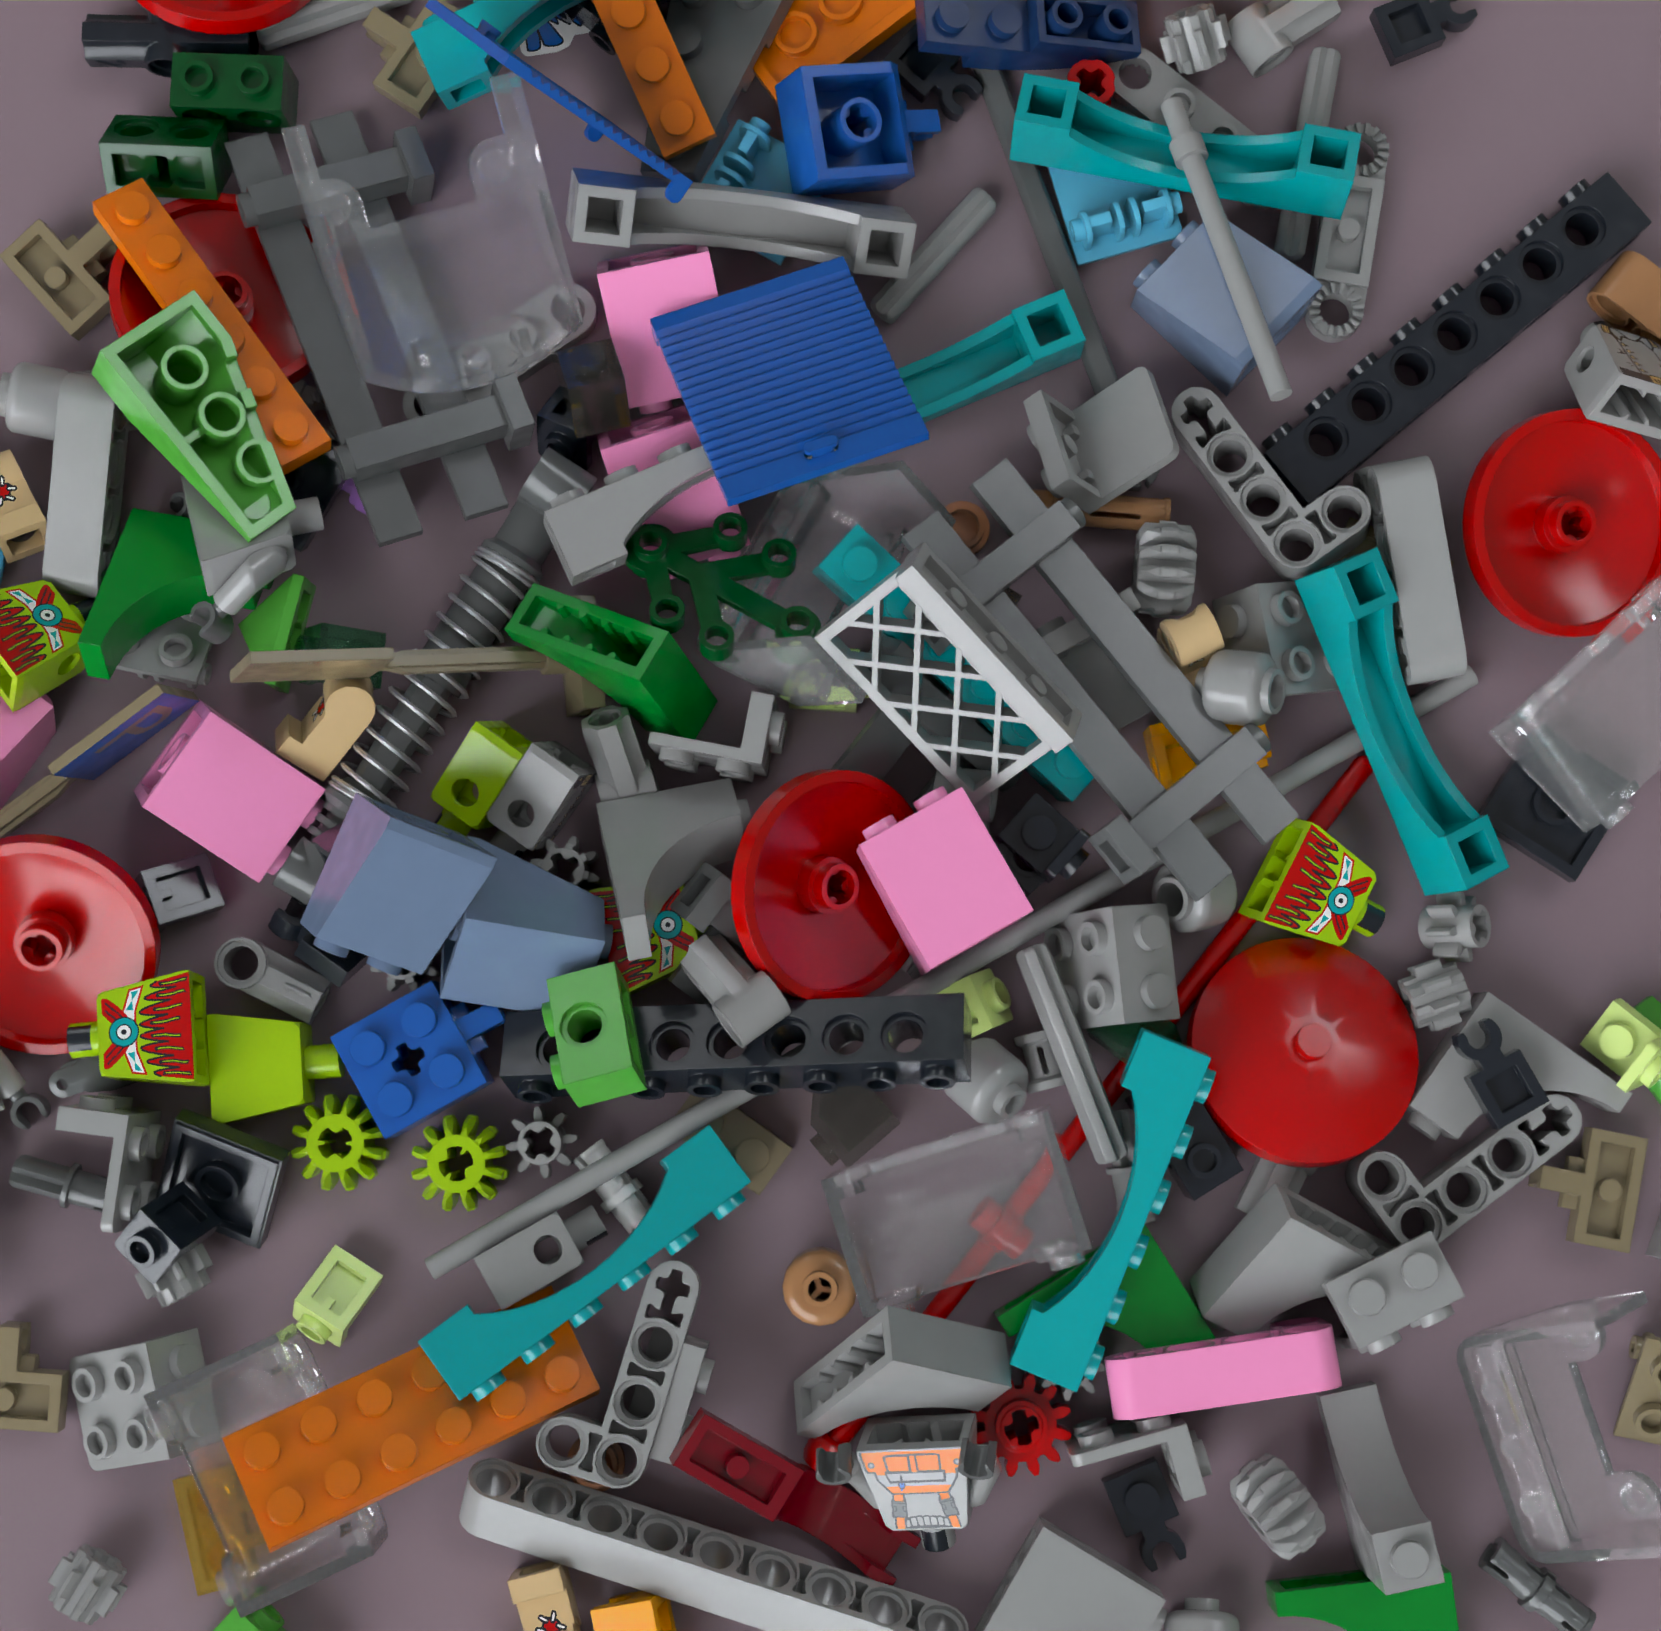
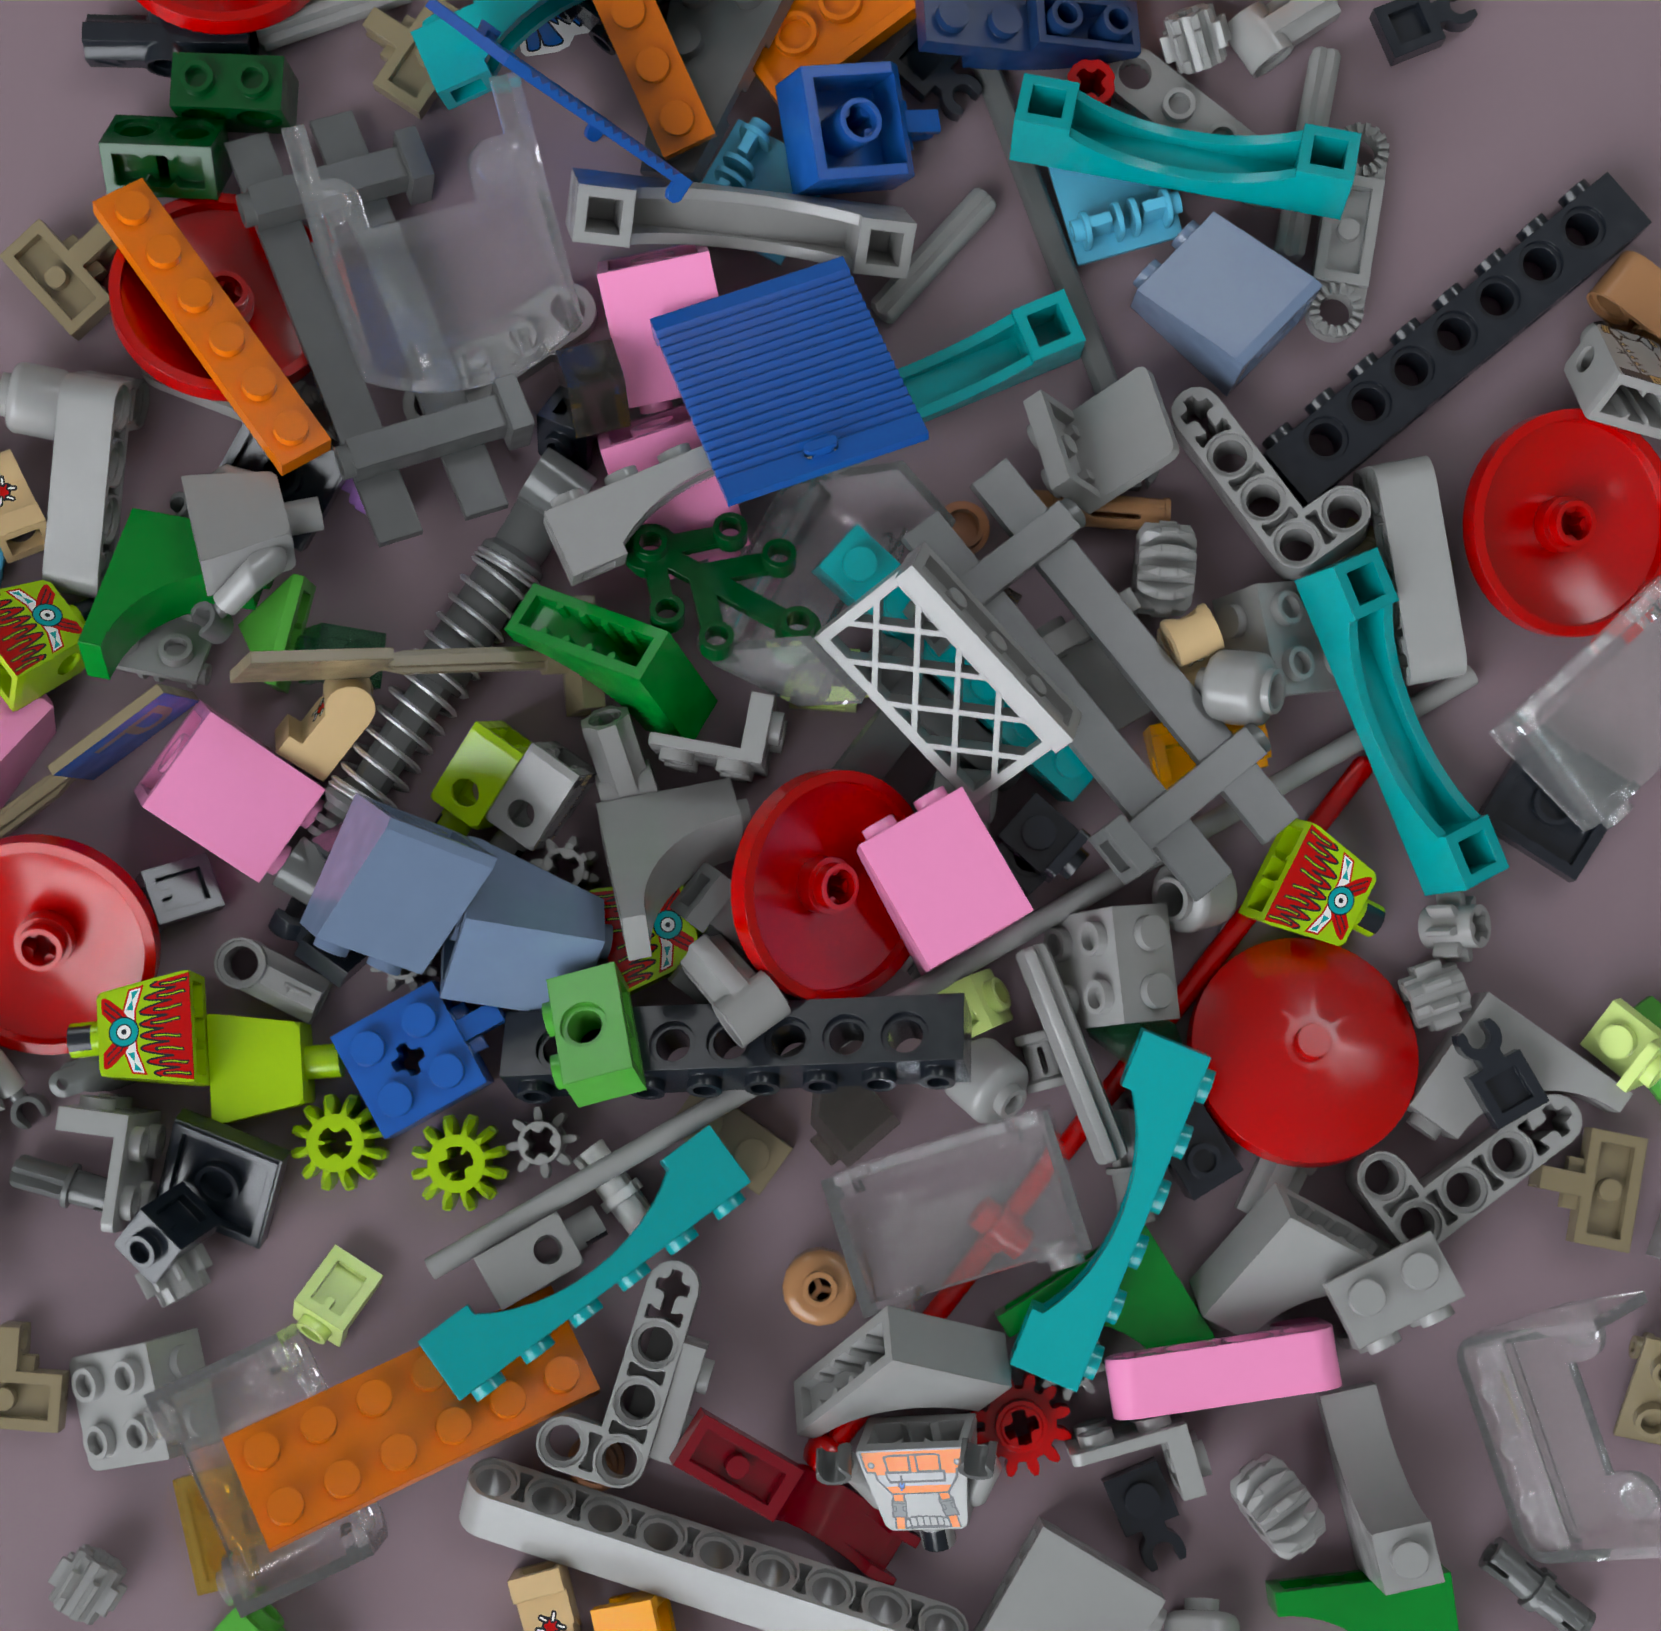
bright green wedge [91,290,296,543] -> none
light grey bar [1160,97,1293,401] -> none

